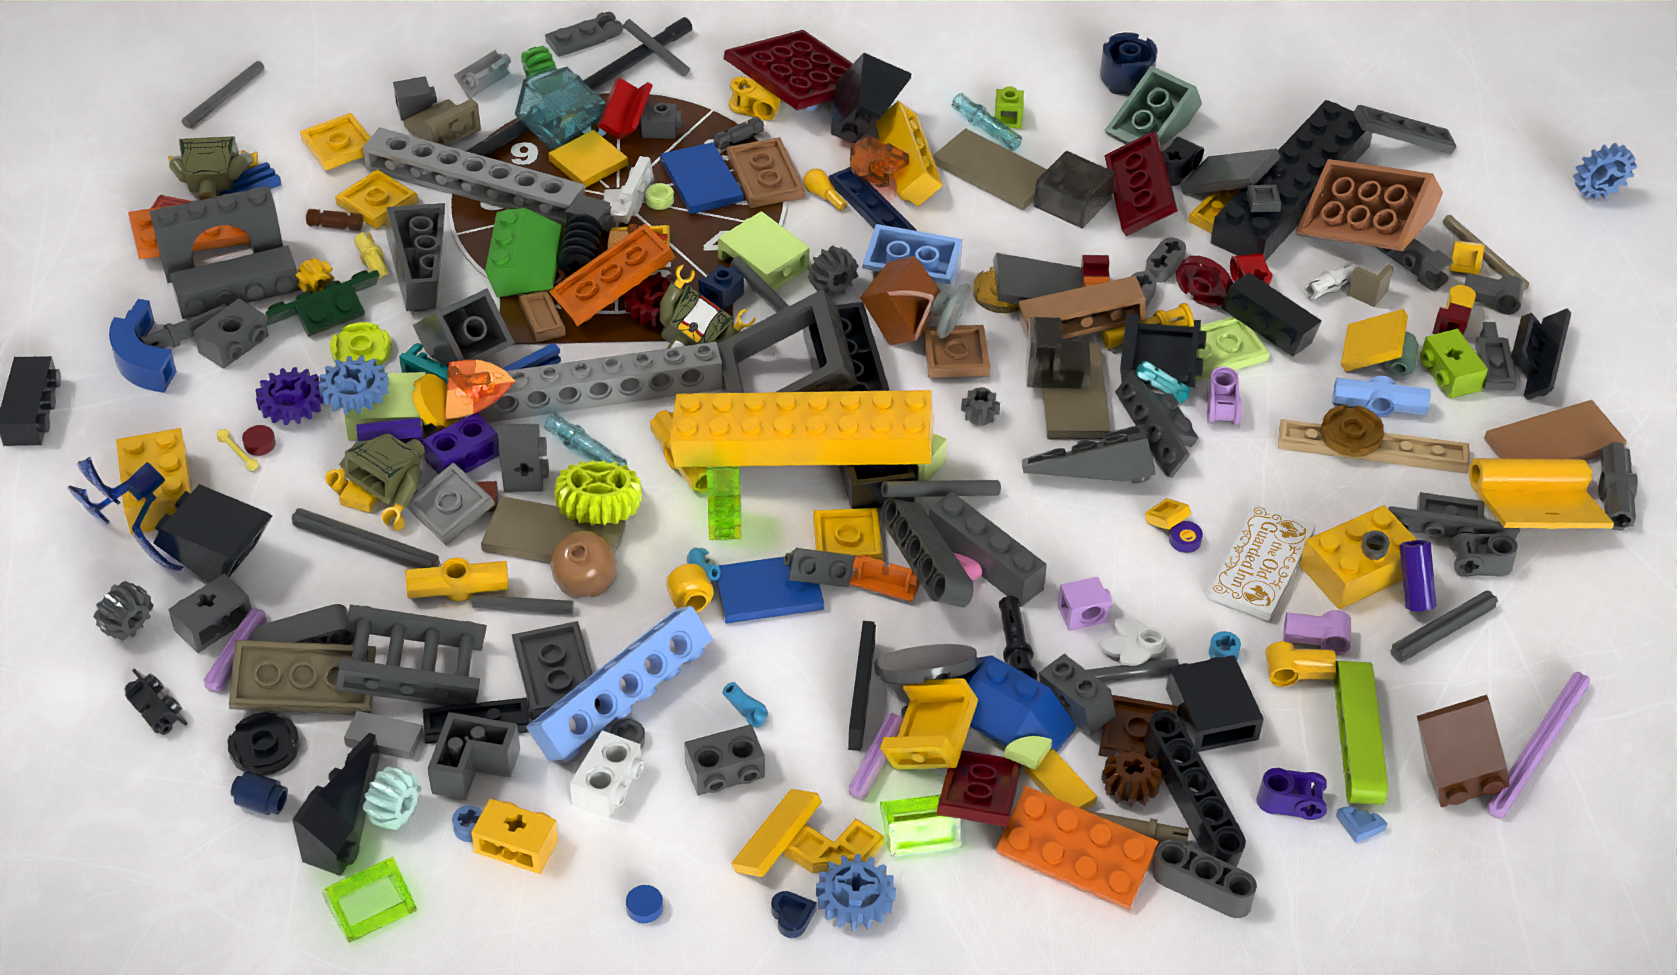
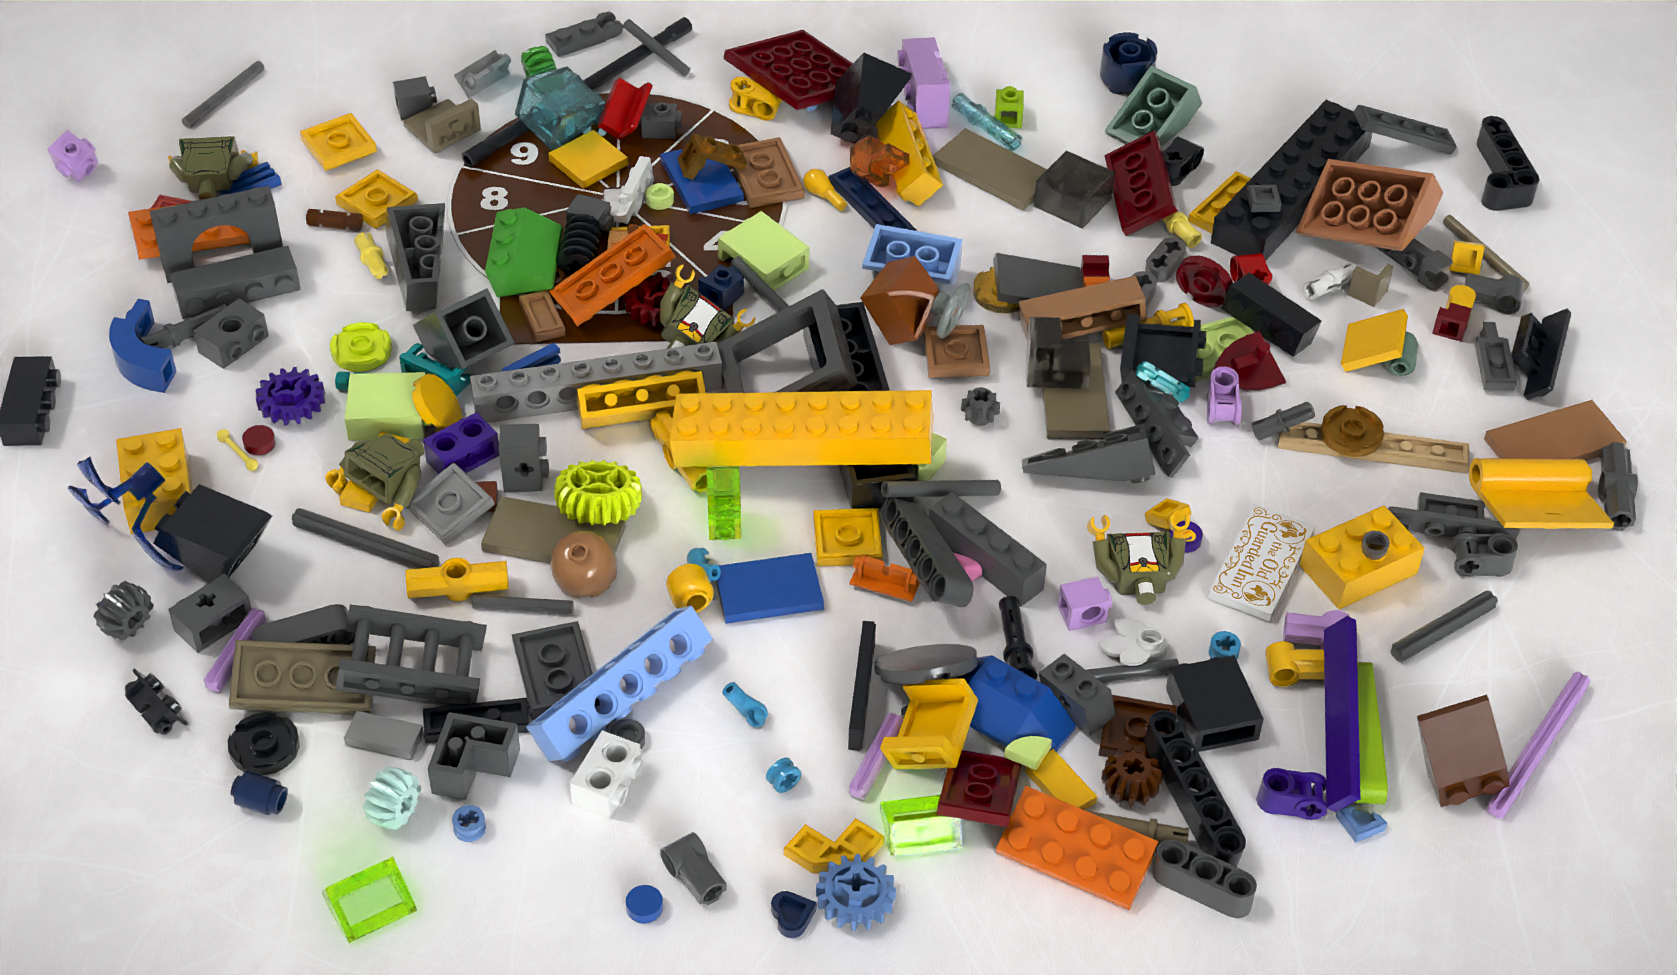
dark green bracket [265,270,380,337] -> none
black wedge [292,733,380,876] -> none
yellow gear [295,257,335,293] -> none
medium blue gear [319,356,389,414] -> none
dark purple axle [356,418,424,445] -> none
light grey brick [363,127,585,225] -> none
clear orange shield [445,359,516,419] -> none
yellow brick [471,798,559,874] -> none
clear light blue pin [544,413,628,466] -> none
dark grey brick [684,724,765,796] -> none
dark grey axle [713,117,764,150] -> none
yellow tile [731,789,822,878] -> none
dark grey hinge [784,548,856,587] -> none
dark grey gear [807,245,859,298] -> none
dark grey tile [1180,148,1280,194] -> none
light blue piece [1332,376,1431,417] -> none
dark purple axle [1400,540,1437,612] -> none
lime brick [1420,329,1488,399] -> none
medium blue gear [1573,143,1637,200] -> none
none -> lavender brick [47,130,99,182]
none -> yellow brick [576,371,706,429]
none -> dark grey piece [660,832,726,905]
none -> pearl gold bracket [677,133,748,180]
none -> dark azure bush [766,757,801,793]
none -> lavender wedge [897,37,951,129]
none -> olive torso [1087,513,1190,605]
none -> light yellow pin [1161,211,1202,248]
none -> dark red shield [1213,331,1286,390]
none -> dark grey axle [1251,402,1315,441]
none -> dark purple tile [1324,616,1361,812]
none -> black beam [1476,116,1540,211]

